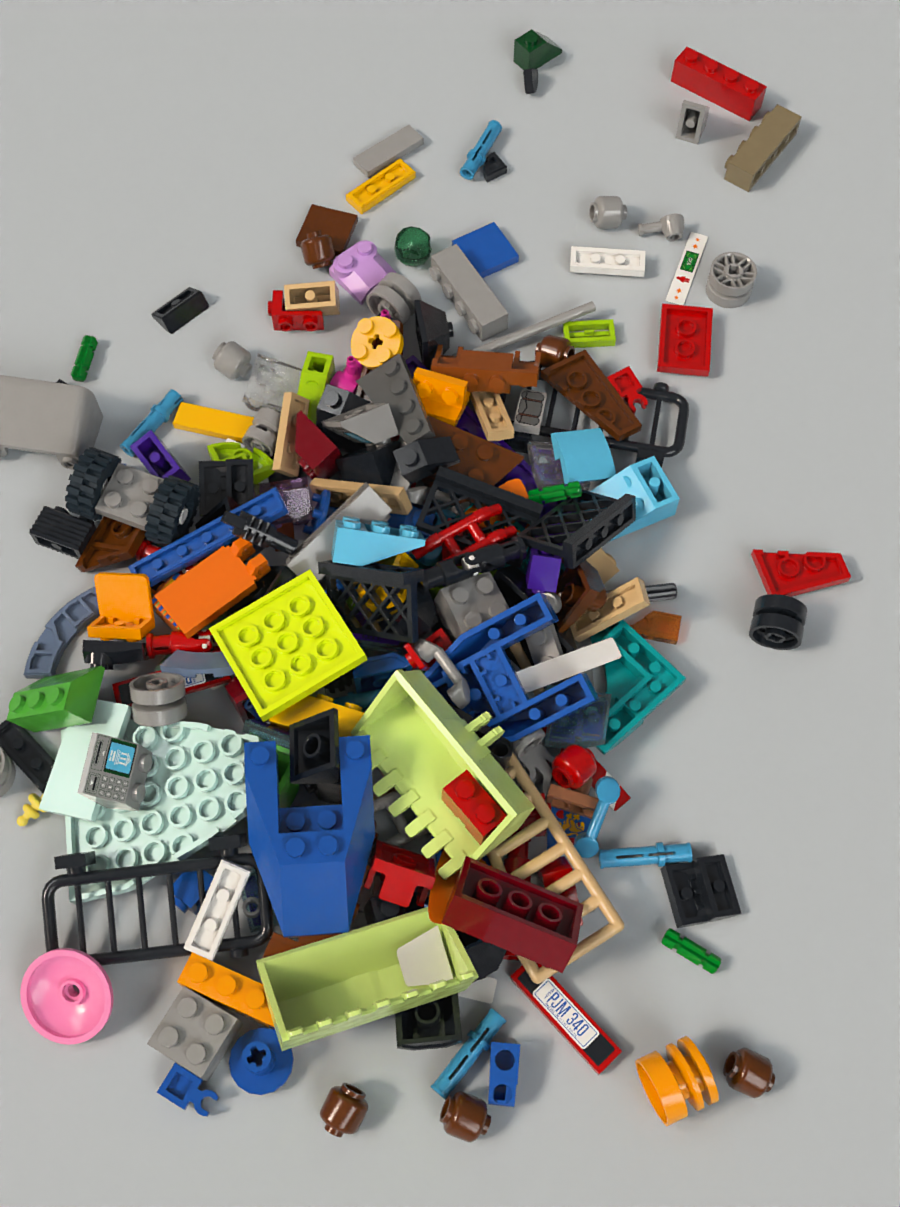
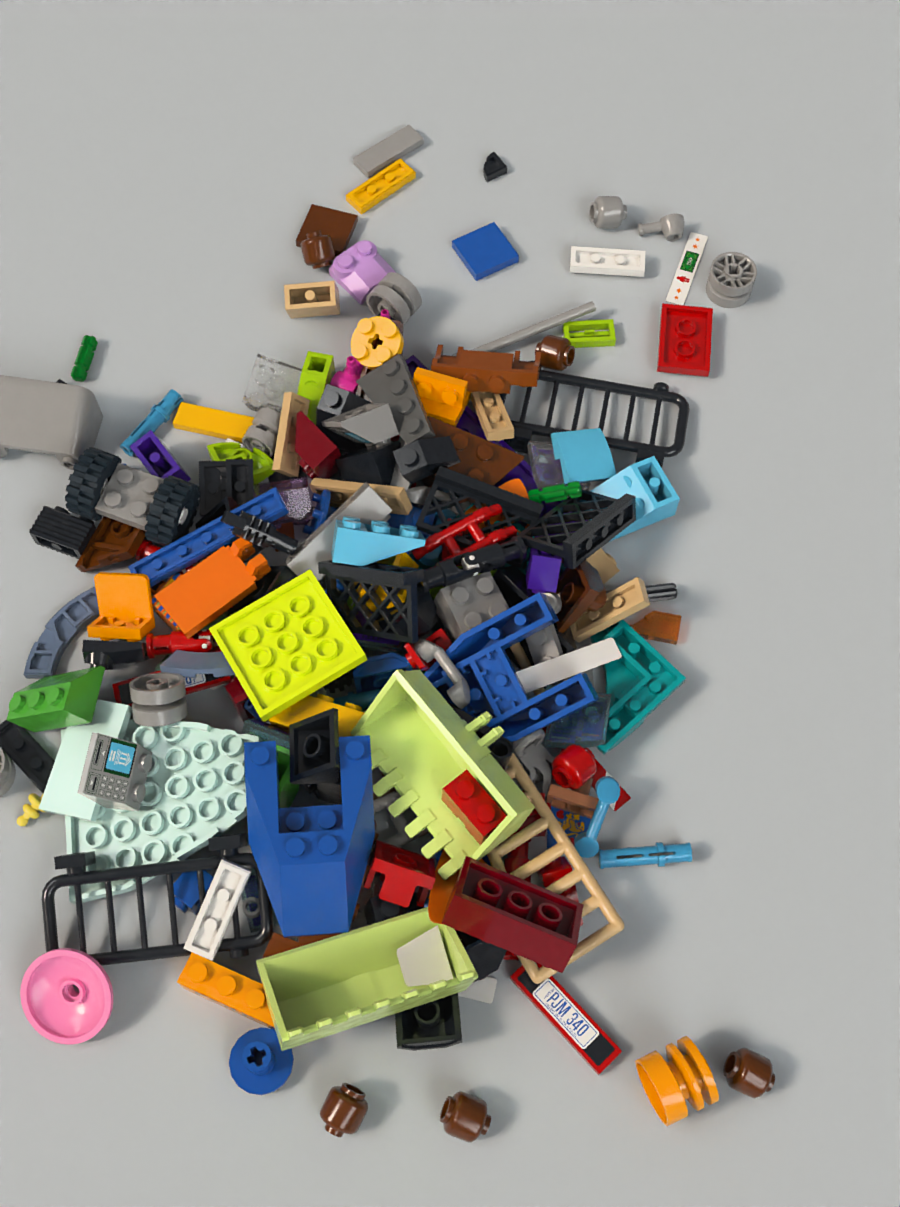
light grey brick [147,986,243,1082] -> none
black slope [151,287,209,334] -> none
blue plate [157,1063,220,1117] -> none
light grey head [212,341,252,380] -> none
red bracket [268,290,324,332] -> none
clear green hair [394,226,432,267] -> none
black slope [414,300,454,370] -> none
light grey brick [429,244,508,341] -> none
dark azure pin [430,1008,506,1100] -> none
dark azure pin [460,120,502,180] -> none
blue leg [488,1042,520,1107] -> none
dark green slope [513,29,562,70] -> none
tile [513,389,547,435] -> none
black tile [523,69,538,94] -> none
reddish brown wing [540,350,642,442] -> none
red plate [607,366,648,414] -> none
black slope [660,854,742,928] -> none
green axle [661,928,722,974] -> none
red brick [671,47,767,122] -> none
light grey slope [676,100,710,145] -> none
dark tan brick [724,104,802,192] -> none
black wheel [749,594,807,650] -> none
red wing [751,549,851,597] -> none

